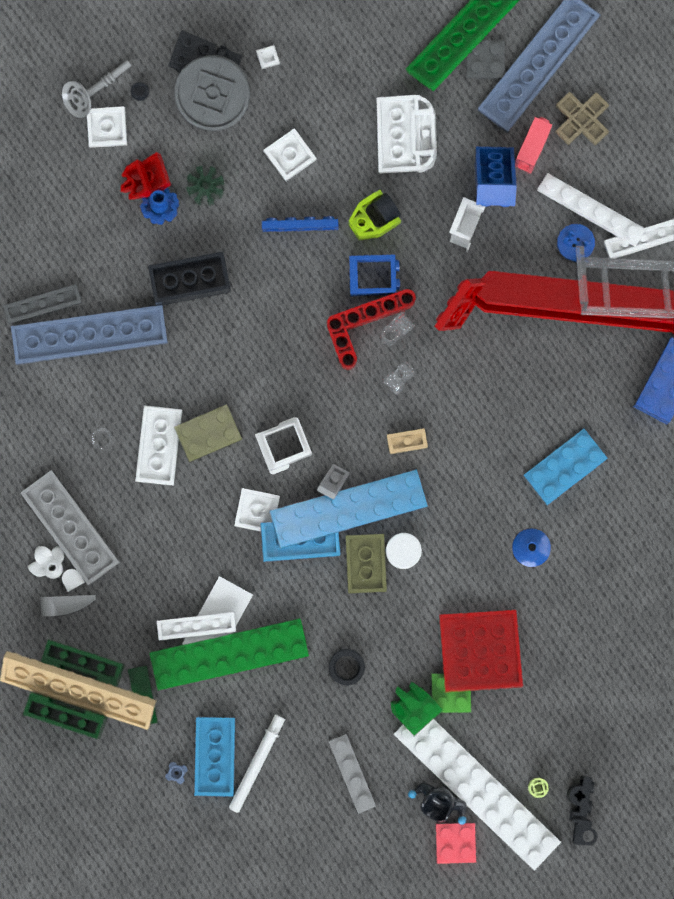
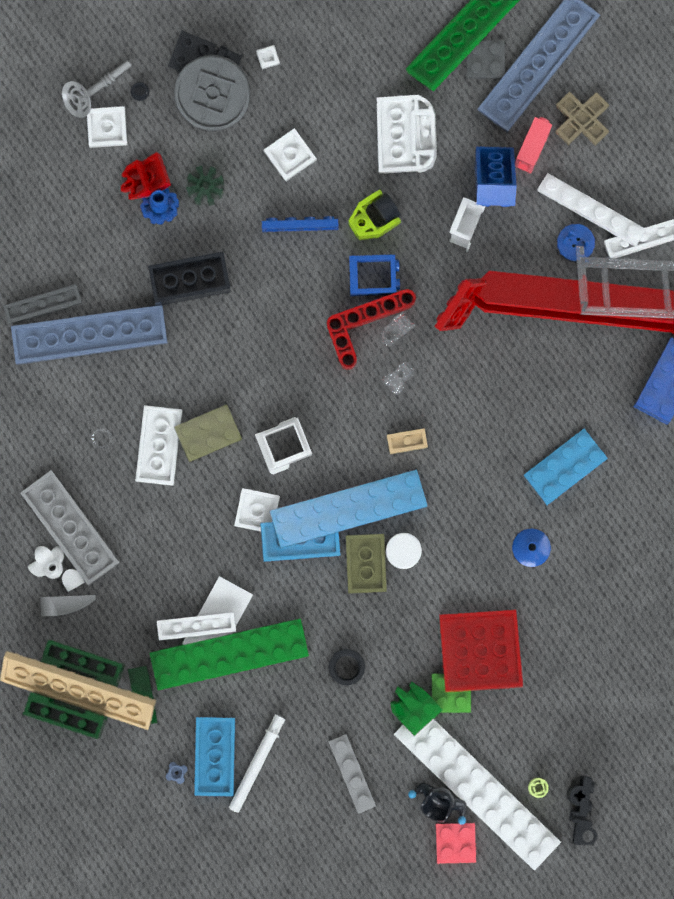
light grey plate [317,464,350,499] -> none

